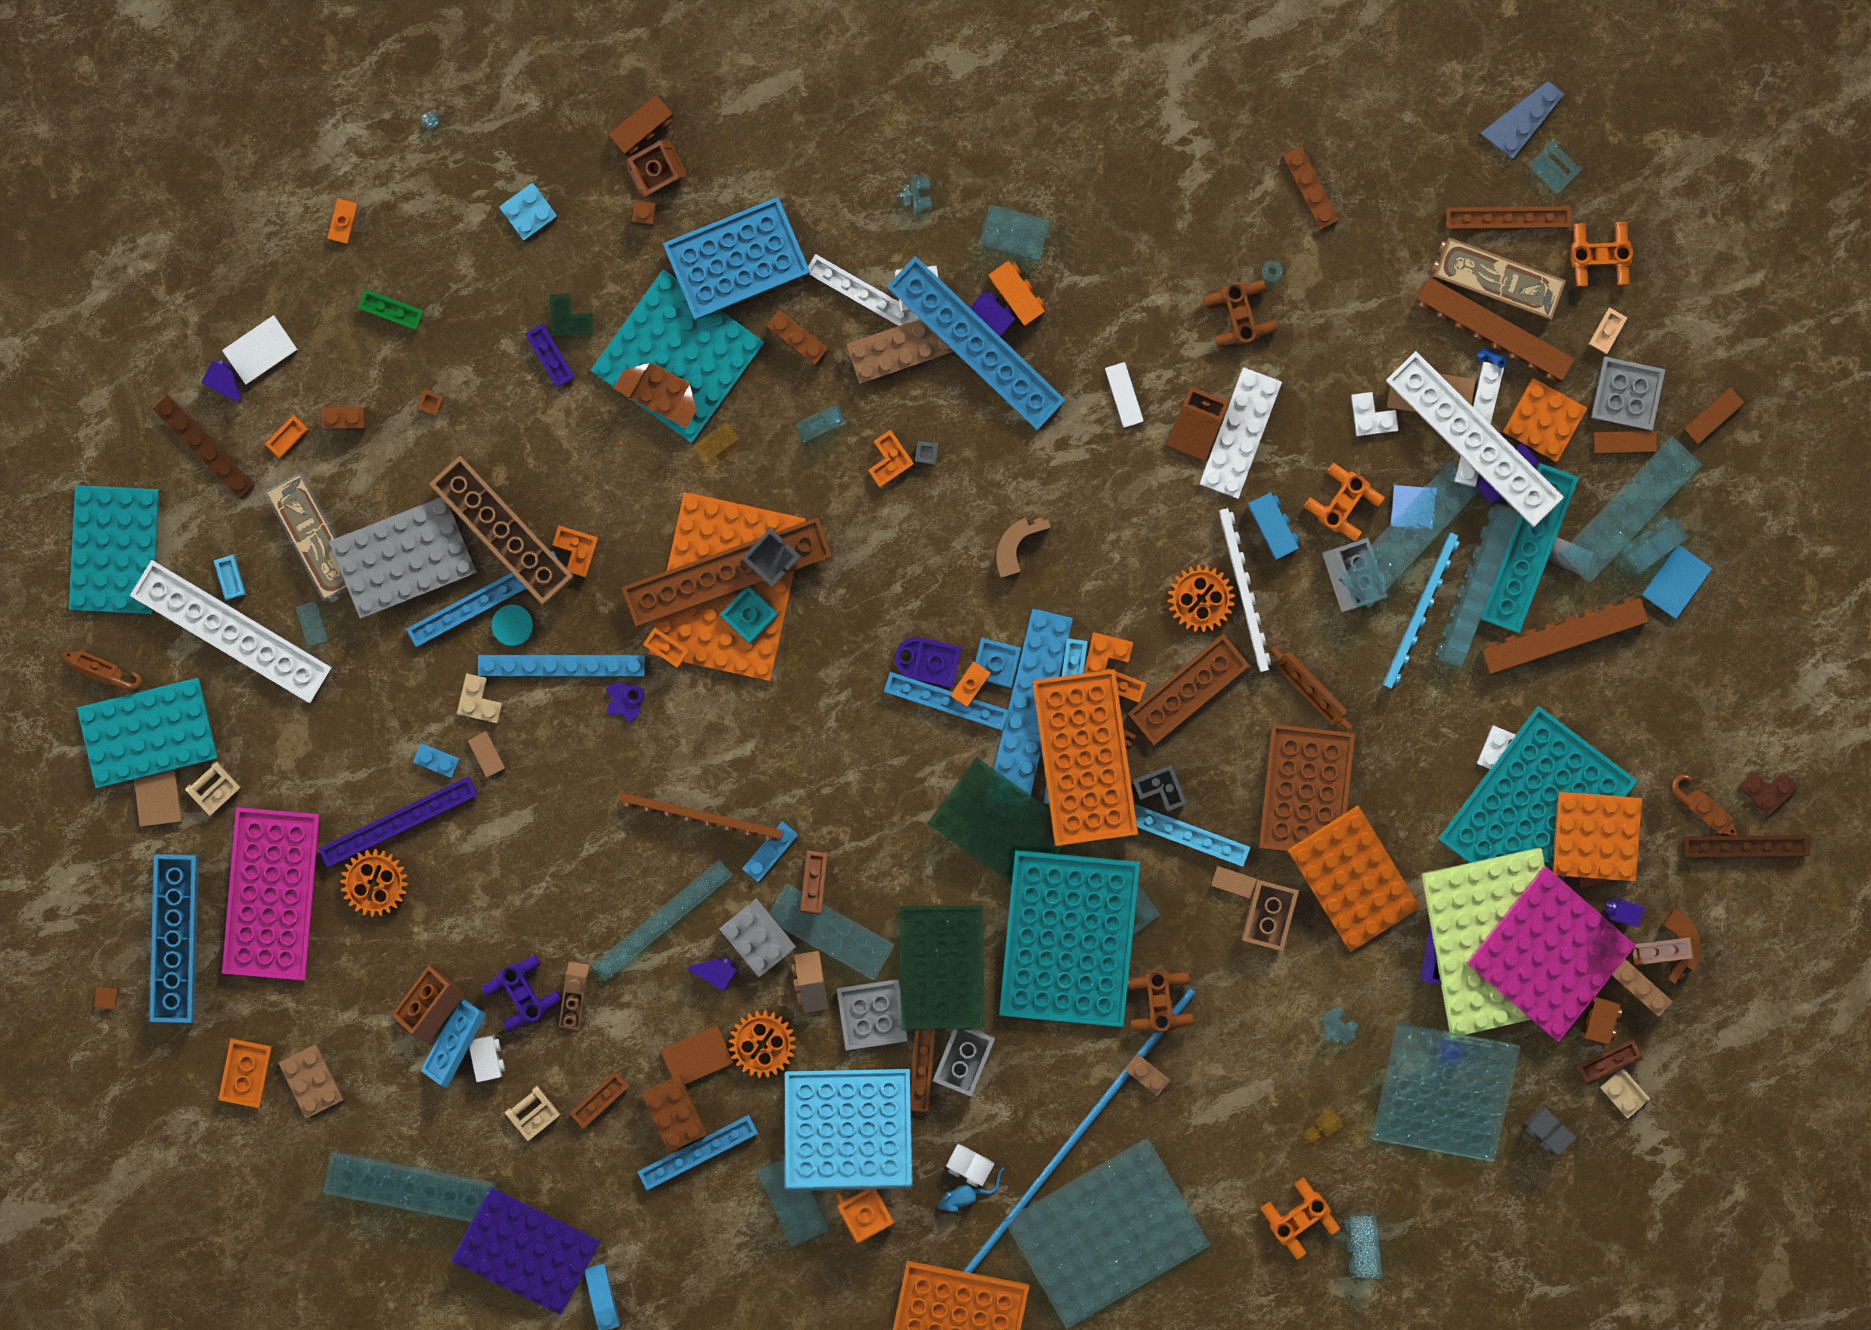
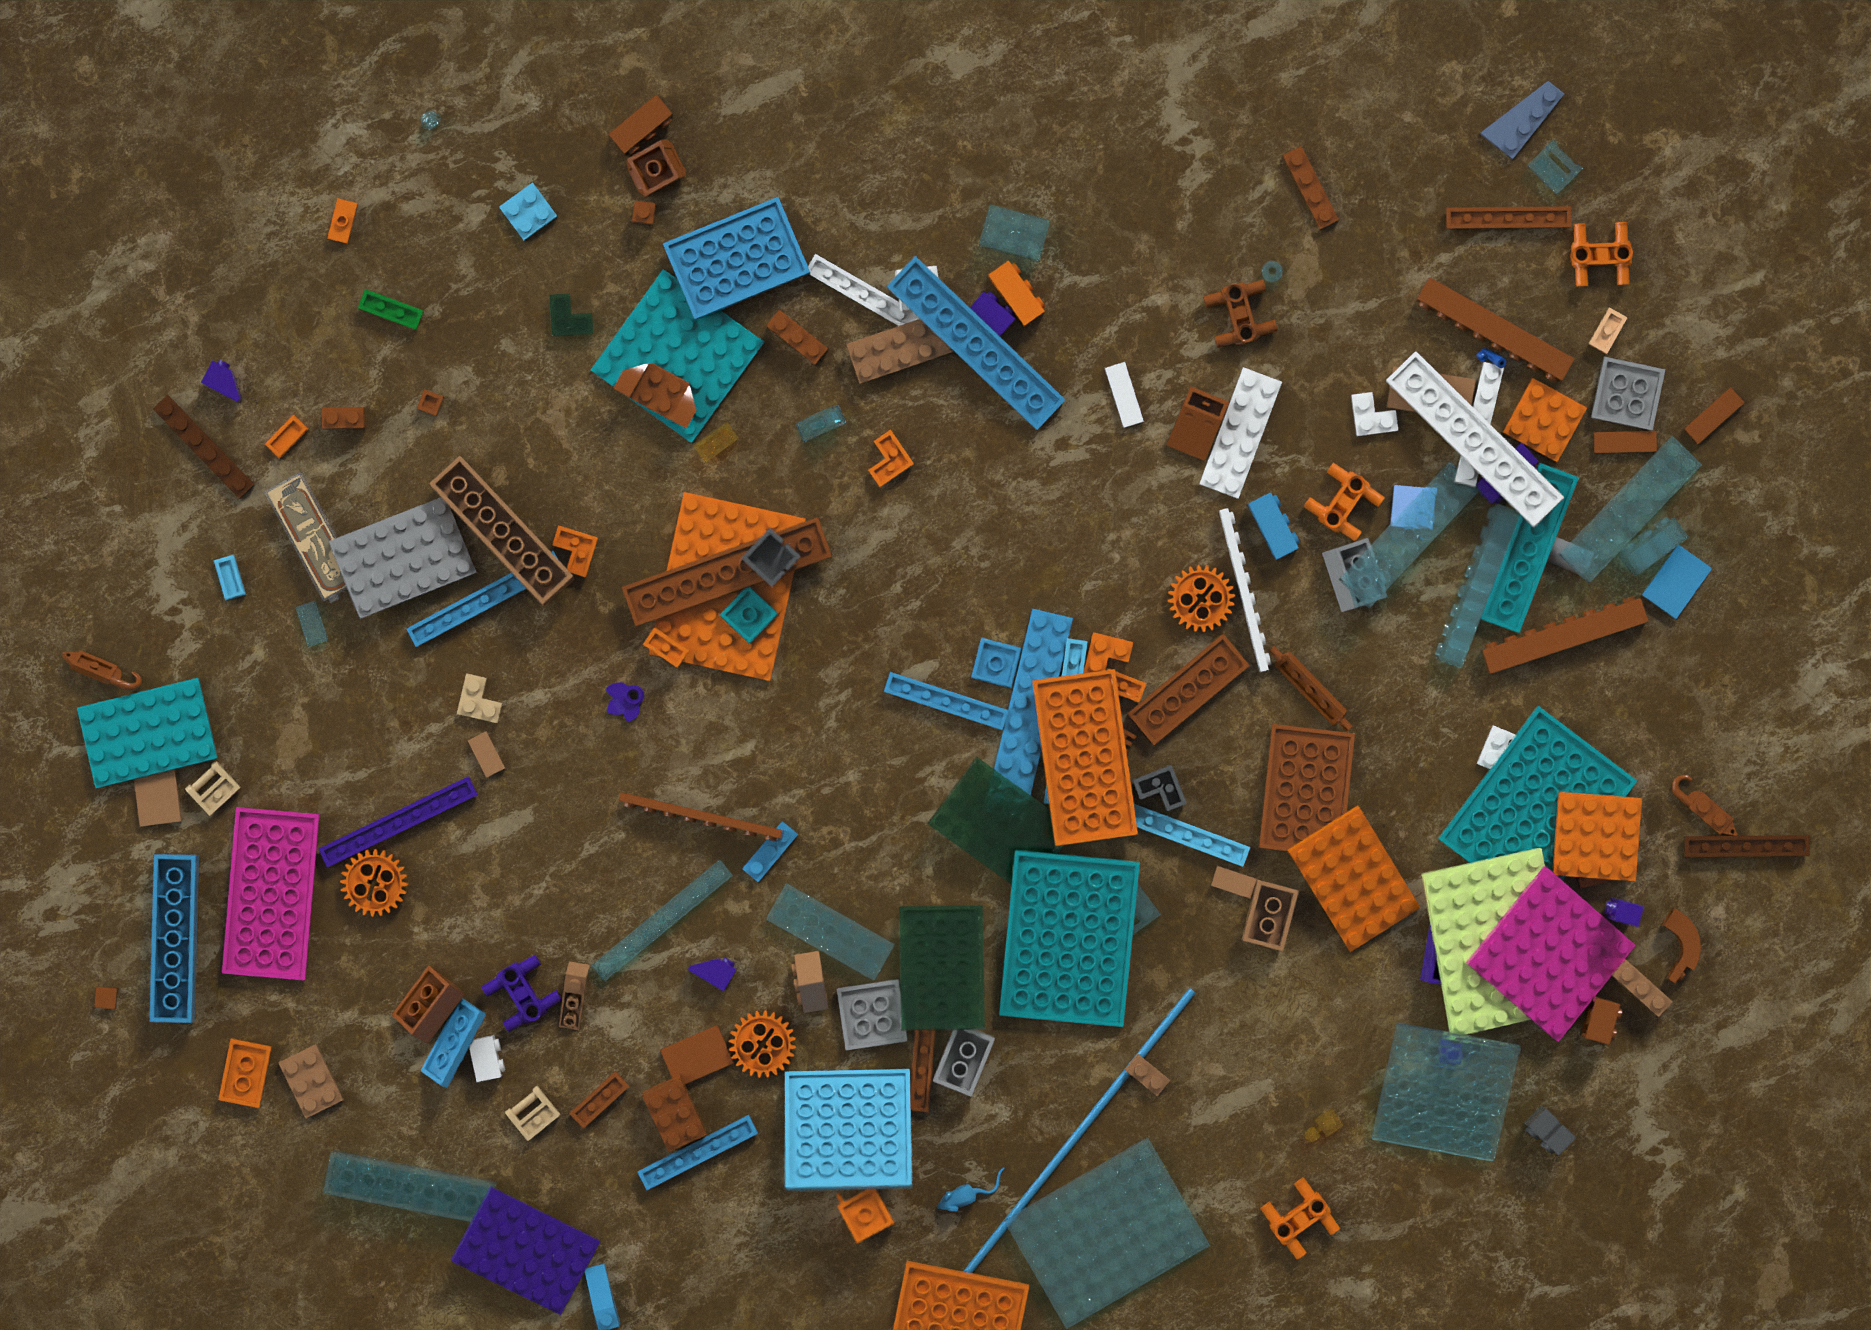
teal plate [69,485,160,614] -> none
white plate [130,560,332,703] -> none
white tile [222,315,298,385] -> none
dark azure plate [413,743,460,778] -> none
dark azure plate [478,655,645,676] -> none
teal tile [492,604,533,646] -> none
dark purple plate [525,323,575,388] -> none
light grey brick [719,898,796,977] -> none
clear light blue plate [757,1159,829,1248] -> none
dark orange plate [800,851,827,915] -> none
dark purple plate [895,637,961,687] -> none
clear light blue hips [897,174,932,214] -> none
flat silver plate [915,441,938,465] -> none
white brick [946,1143,994,1187] -> none
orange plate [950,661,990,707] -> none
medium nougat arch [996,517,1051,578] -> none
dark orange piece [1127,971,1195,1033] -> none
clear light blue hips [1320,1006,1359,1044] -> none
clear light blue slope [1344,1211,1382,1278] -> none
medium azure plate [1382,533,1459,689] -> none
brick [1431,238,1566,321] -> none
copper tile [1577,1040,1643,1086] -> none
tan plate [1600,1069,1650,1119] -> none
plate [1632,937,1696,965] -> none
copper plate [1739,771,1798,816] -> none

